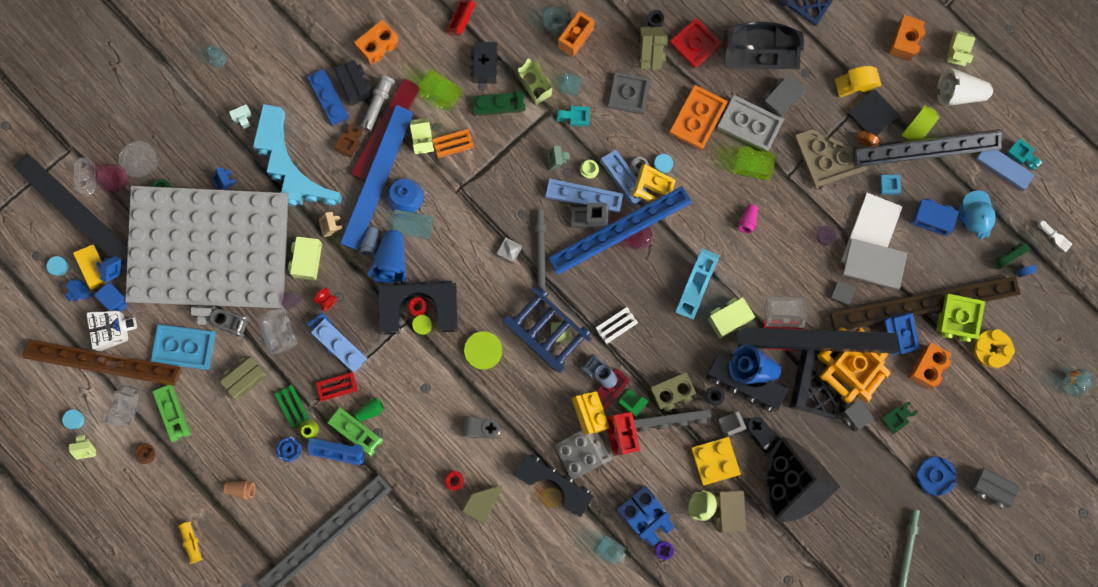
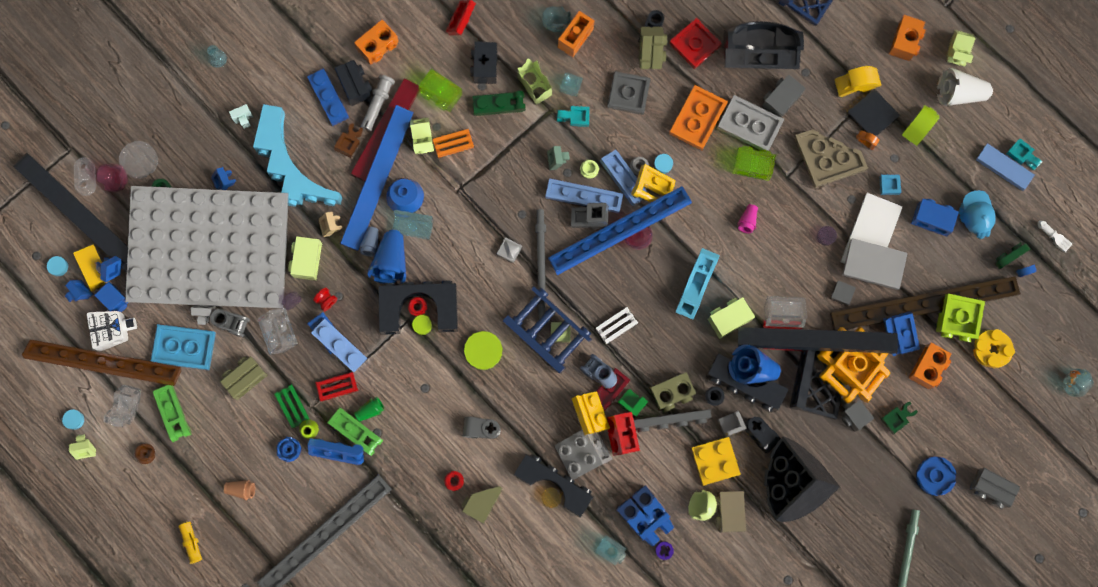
black tile [853,129,1002,167] -> none

